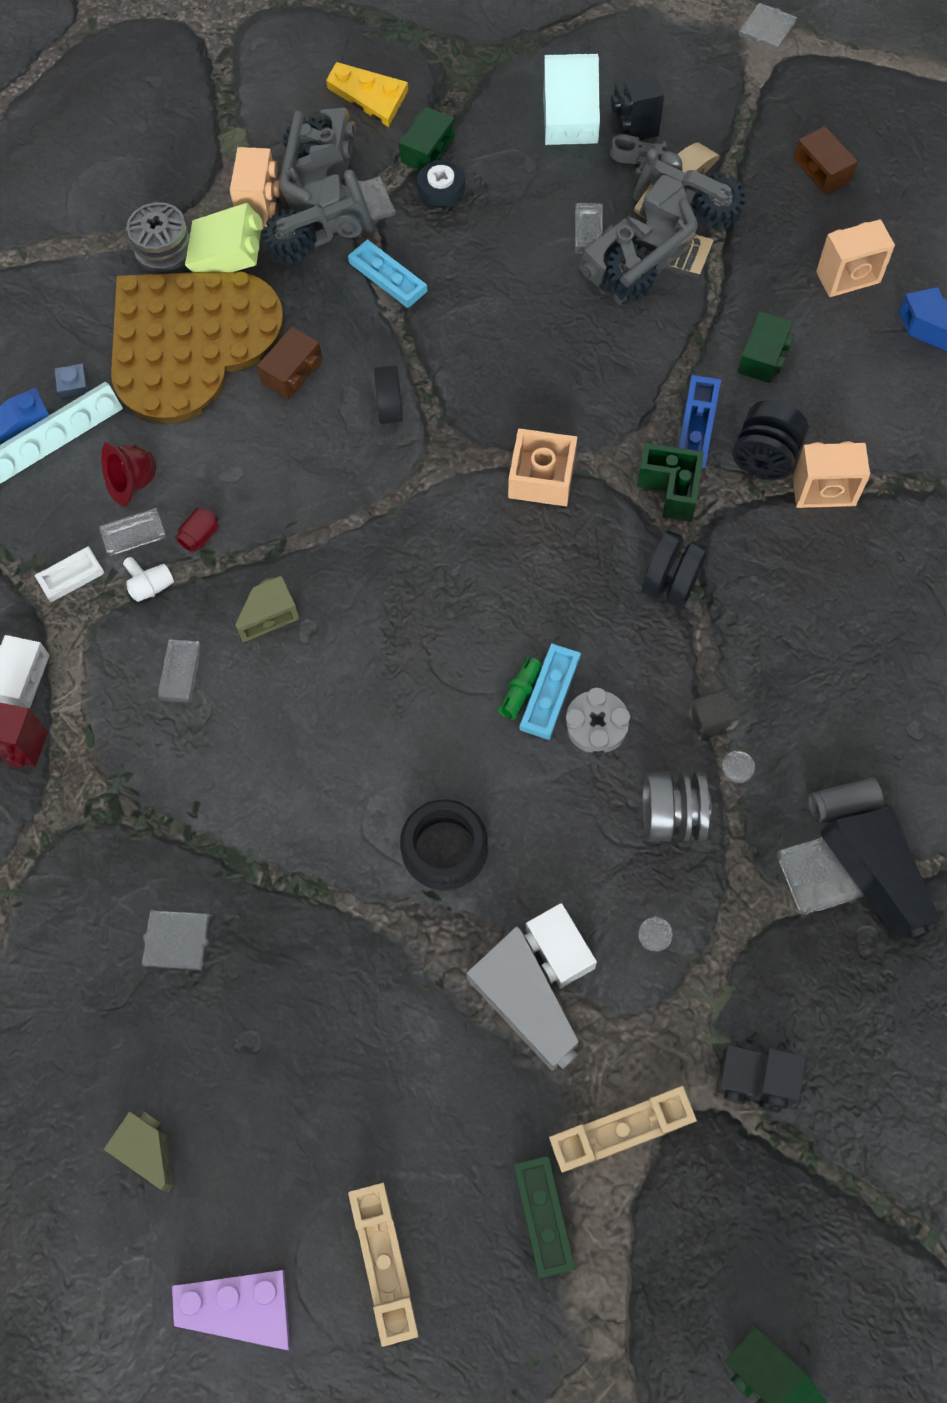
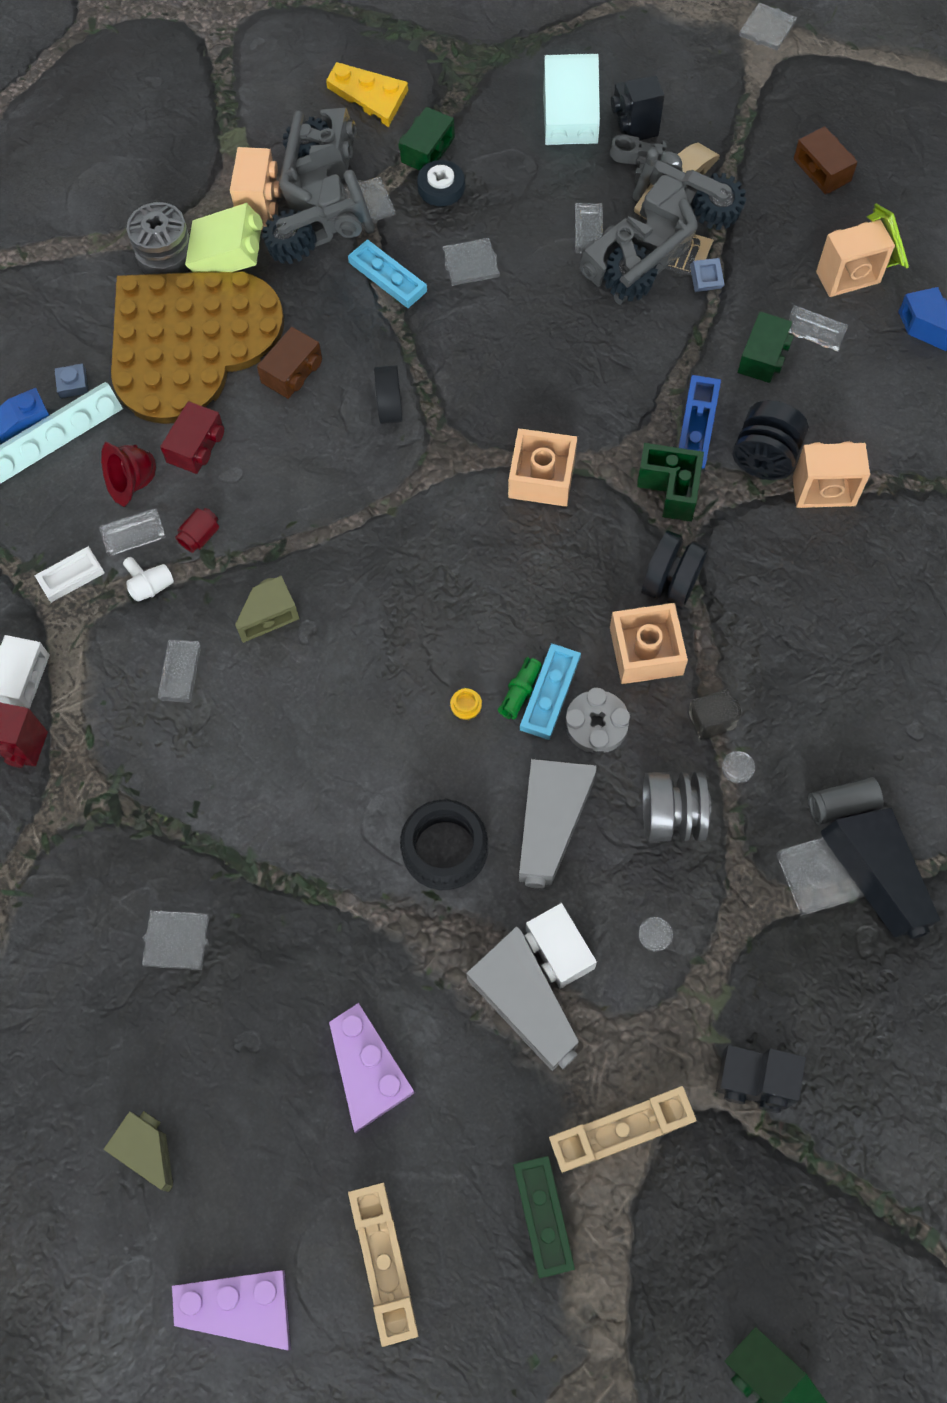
none -> dark red brick [160,401,224,474]
none -> lavender wing [329,1003,415,1133]
none -> clear piece [443,238,499,286]
none -> yellow plate [450,688,482,720]
none -> light grey slope [519,759,596,888]
none -> light nougat brick [610,603,688,684]
none -> sand blue plate [690,258,725,292]
none -> clear plate [789,305,849,351]
none -> lime piece [867,203,909,268]

